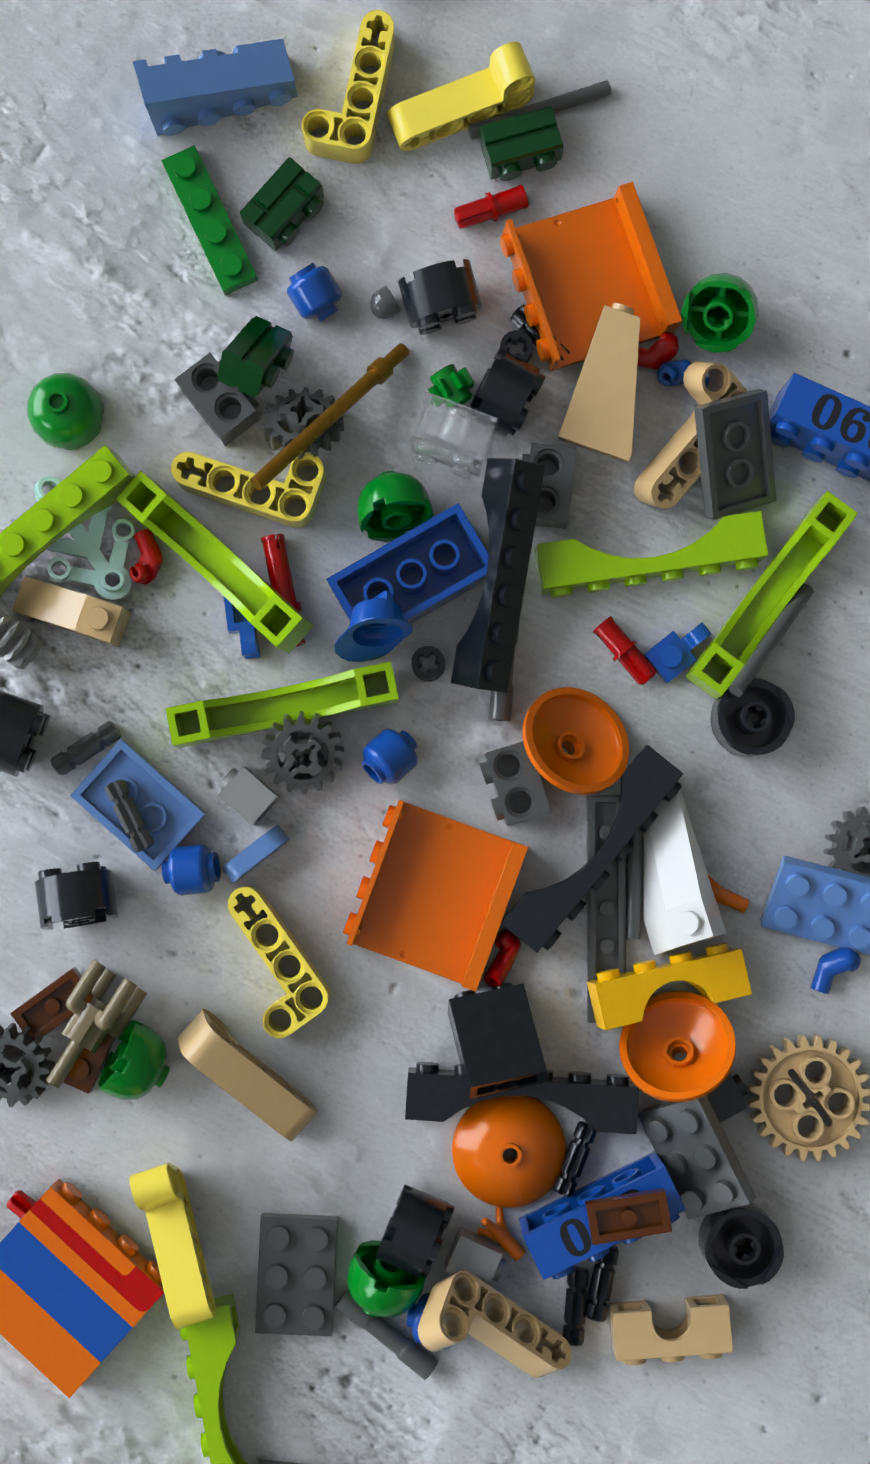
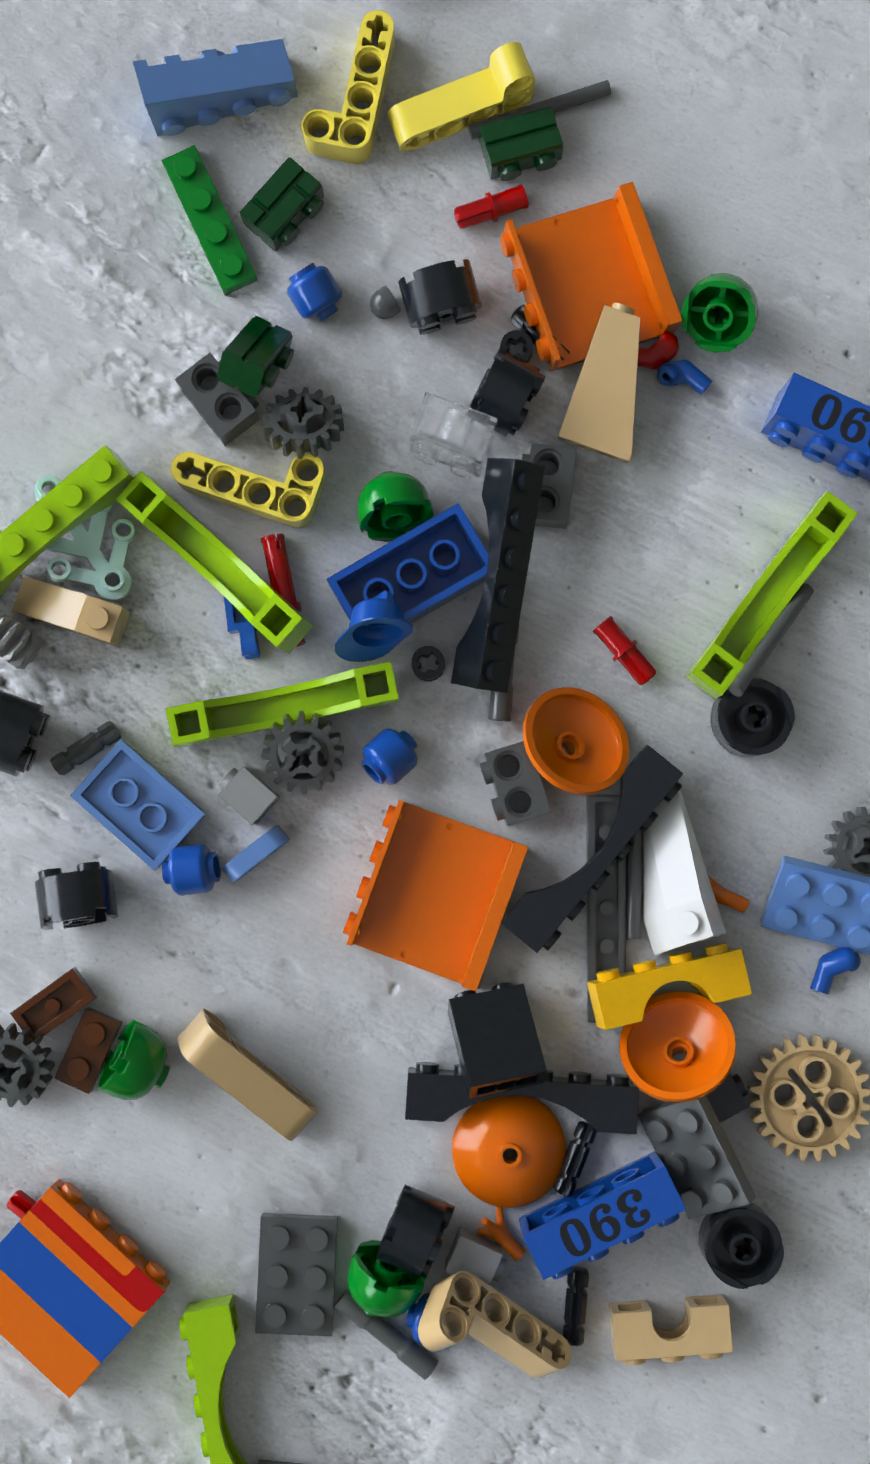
green cylinder [27,373,104,450] -> none
dark tan plant [46,960,147,1089] -> none
dark grey axle [105,780,154,852] -> none
red arm [129,528,163,585] -> none
light yellow beam [129,1163,216,1330] -> none
light yellow beam [228,886,330,1038] -> none
pearl gold bar [250,343,409,490] -> none
green gear [428,364,475,411] -> none
red arm [484,930,521,987] -> none
lime arch [535,511,768,598] -> none
reddish brown plate [585,1188,672,1245] -> none
black axle [586,1246,619,1322] -> none
tan beam [634,361,748,509] -> none
blue plate [643,622,712,684] -> none
dark grey plate [694,389,776,520] -> none

